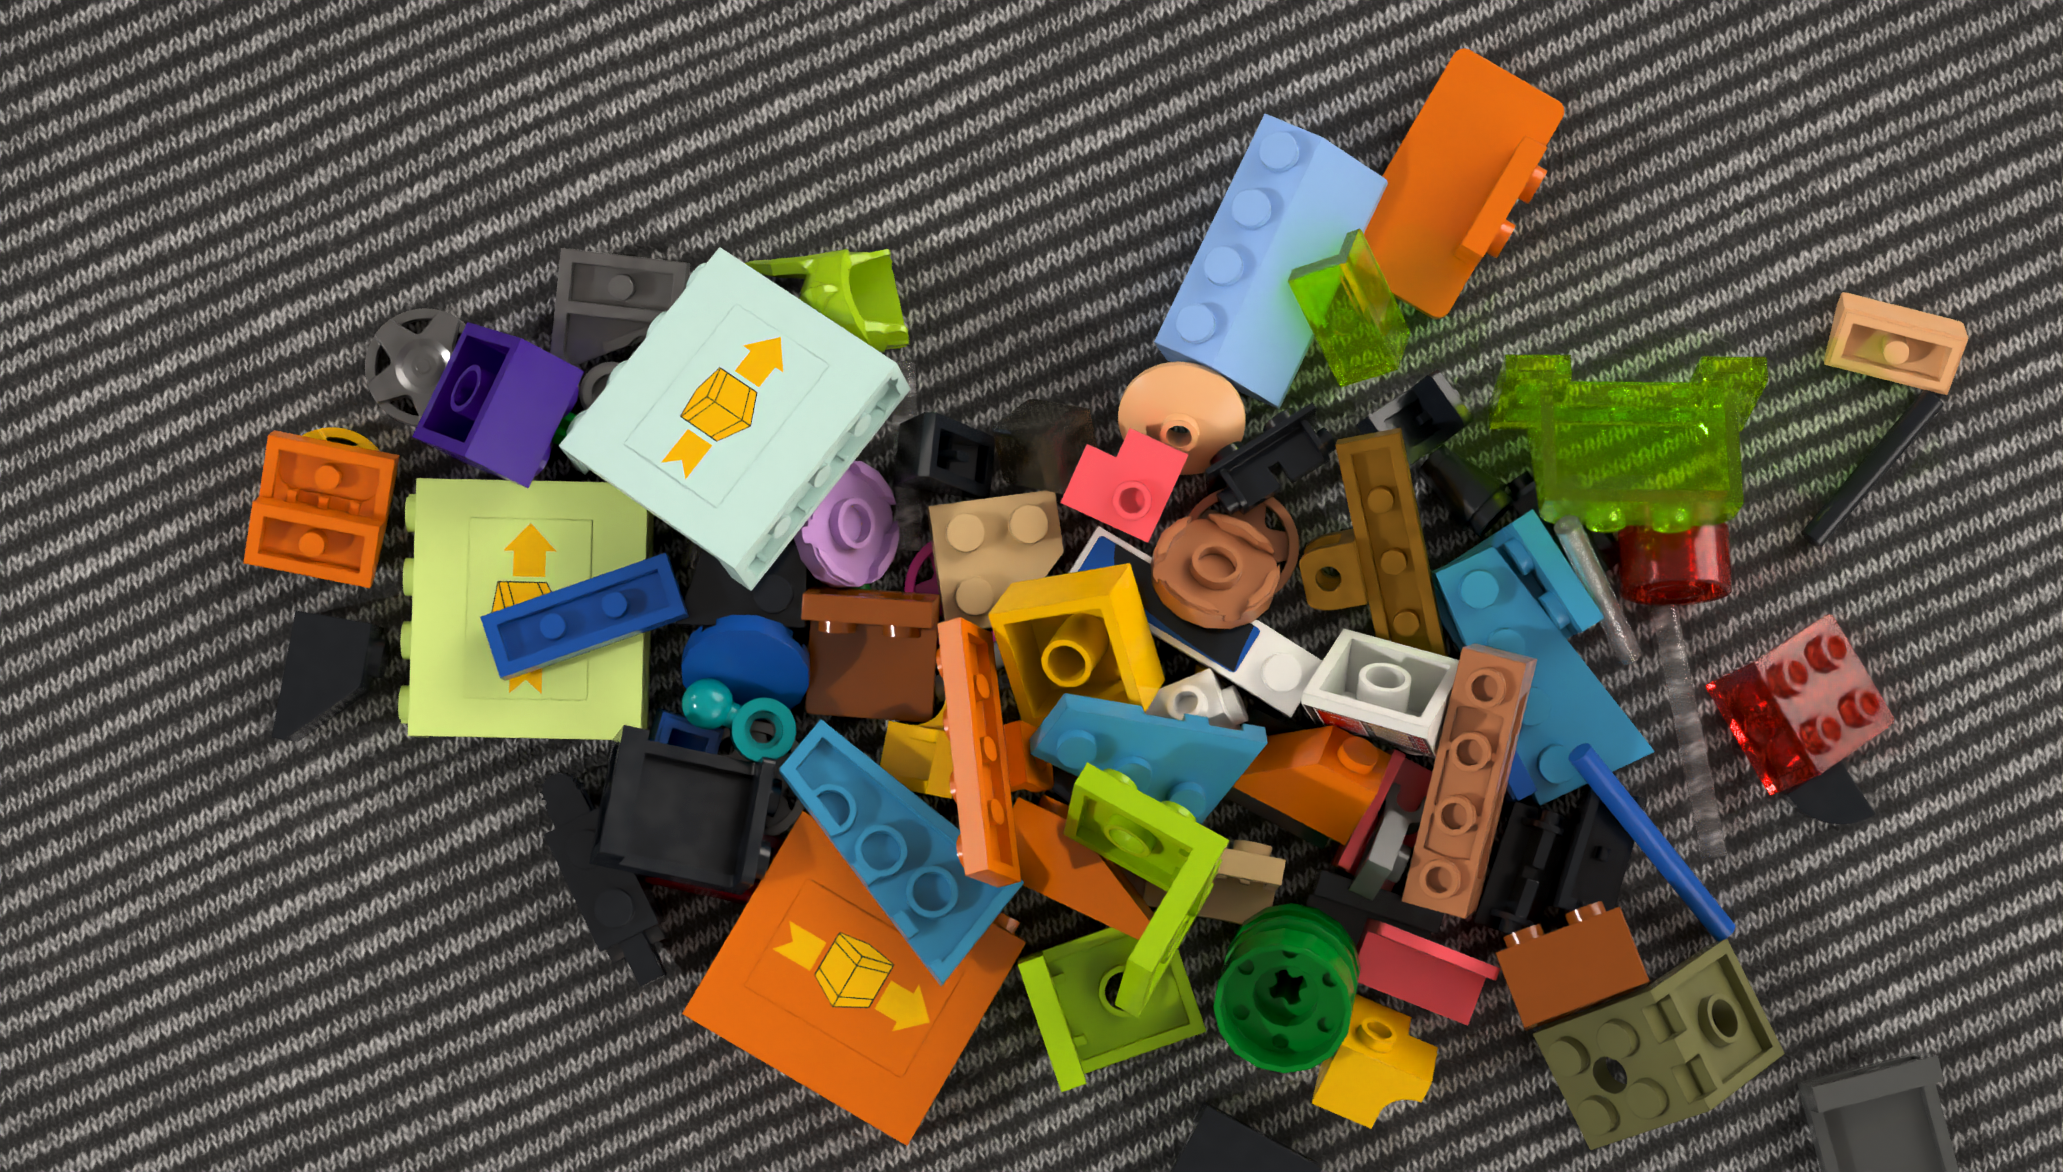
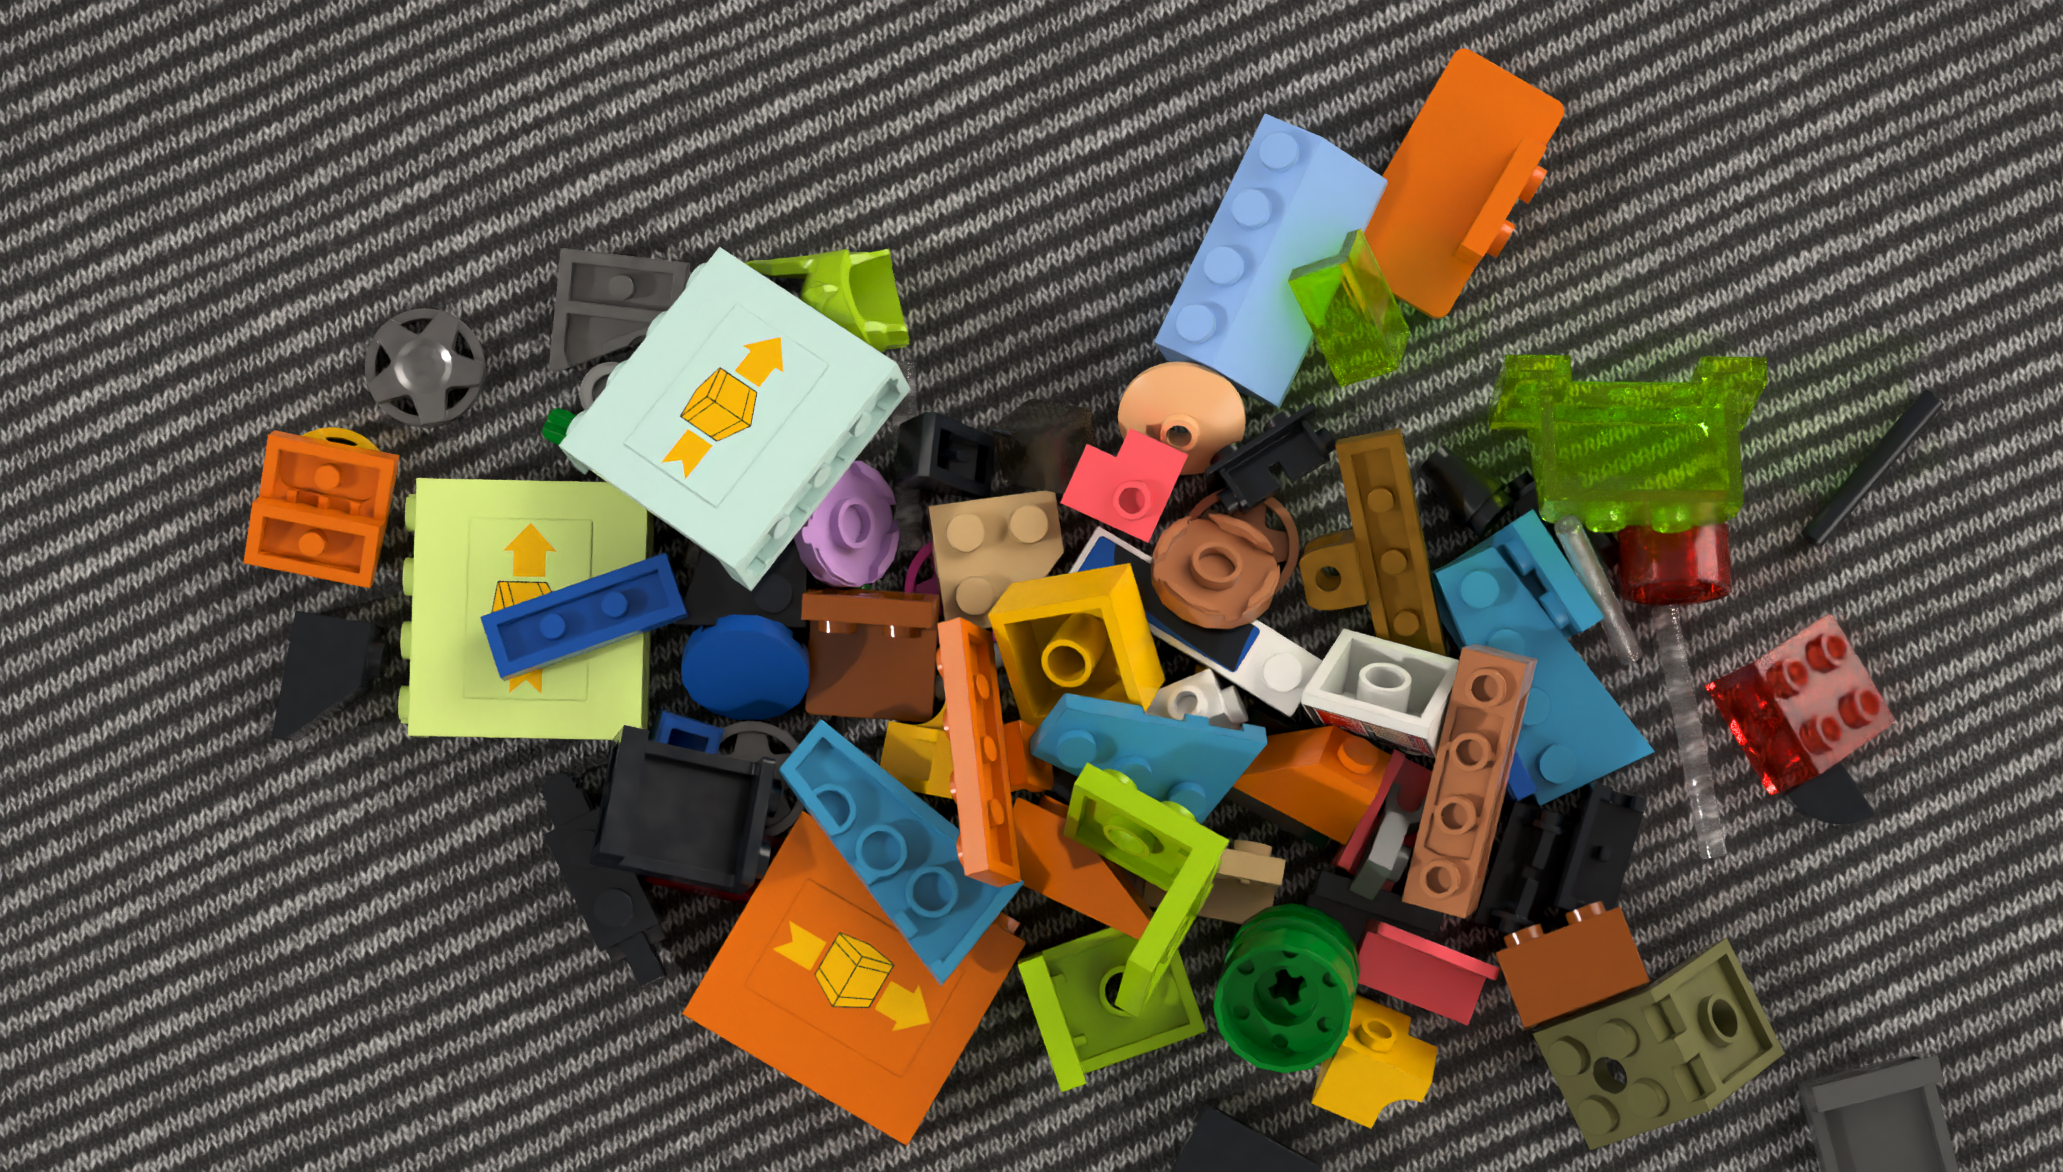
dark purple brick [412,322,584,488] -> none
teal plate [682,678,796,763] -> none
black bracket [1356,370,1473,466] -> none
blue bar [1568,743,1736,941] -> none
light nougat slope [1824,292,1969,395] -> none

